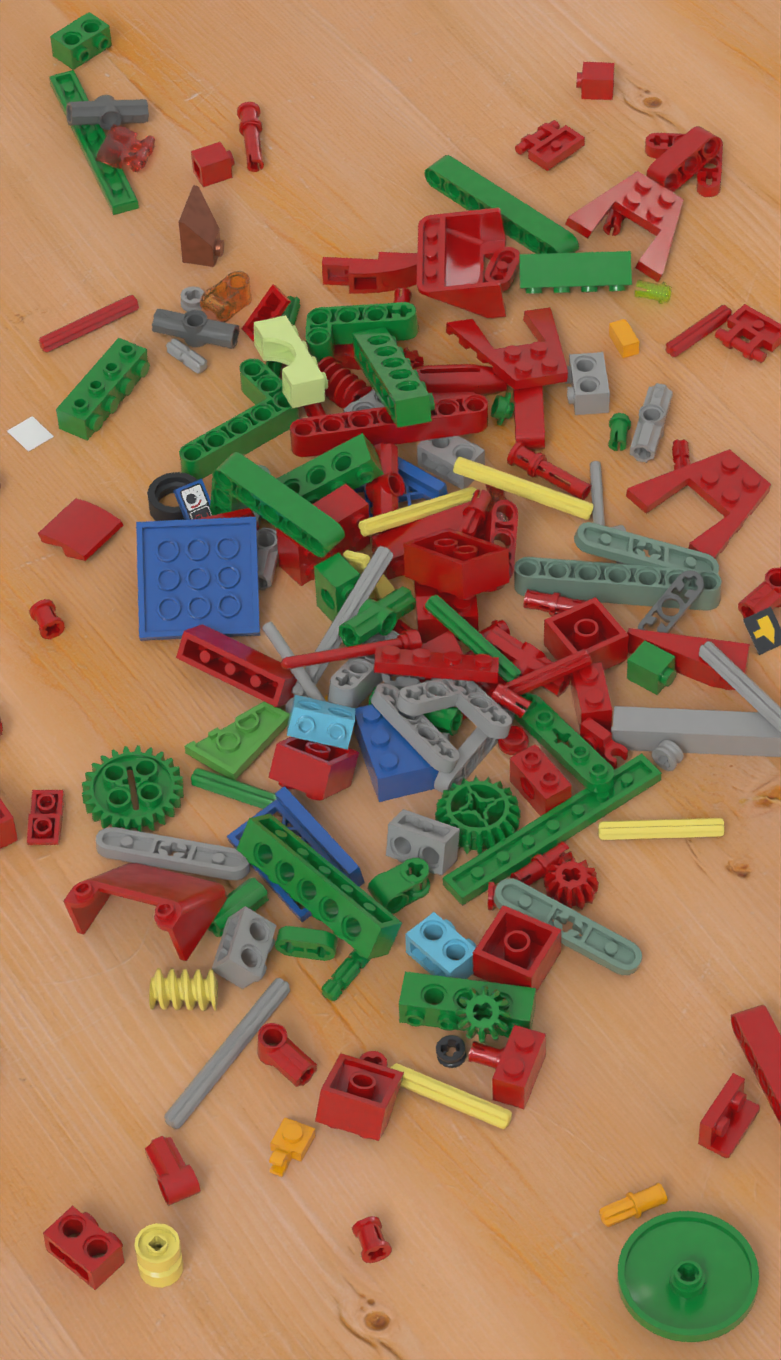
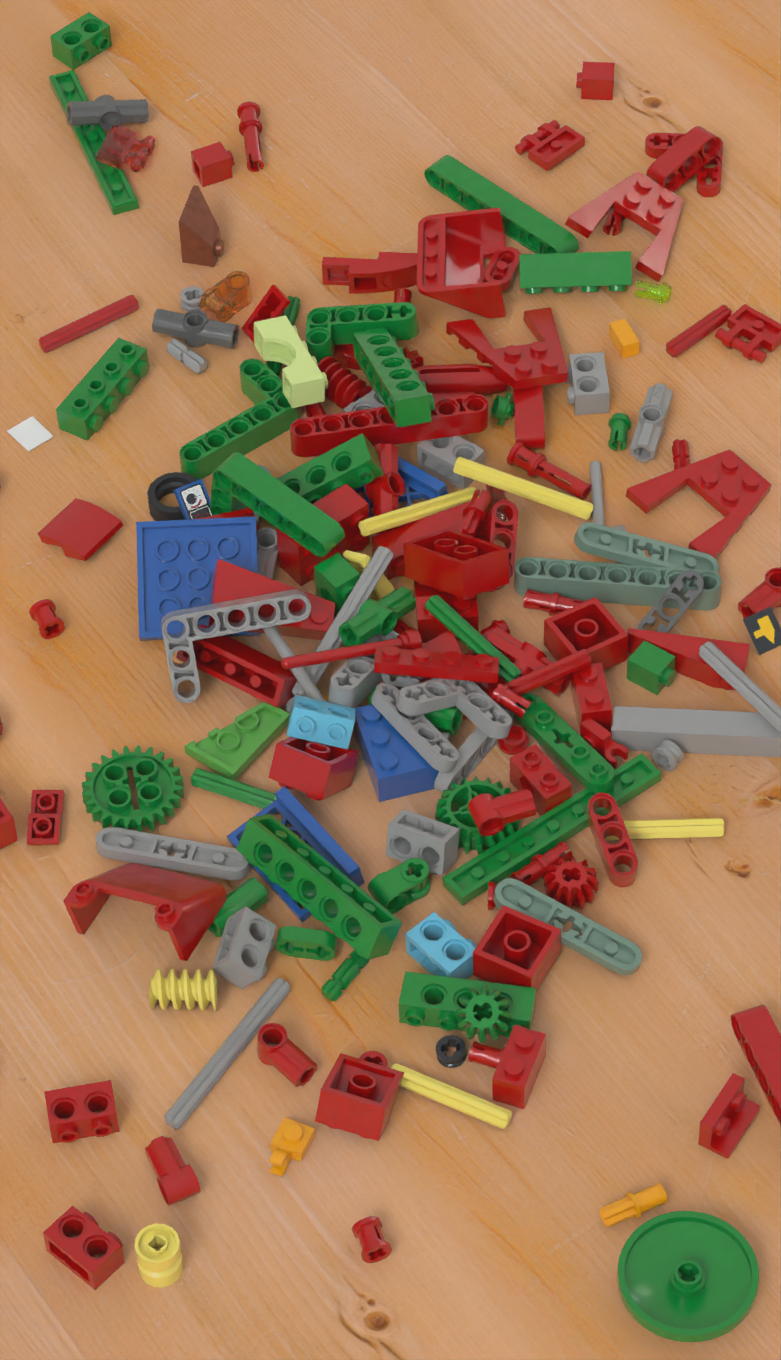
none -> red brick [44,1080,120,1143]
none -> light grey beam [161,589,311,703]
none -> red wedge [208,559,335,641]
none -> red piece [467,788,536,836]
none -> red beam [587,792,638,888]

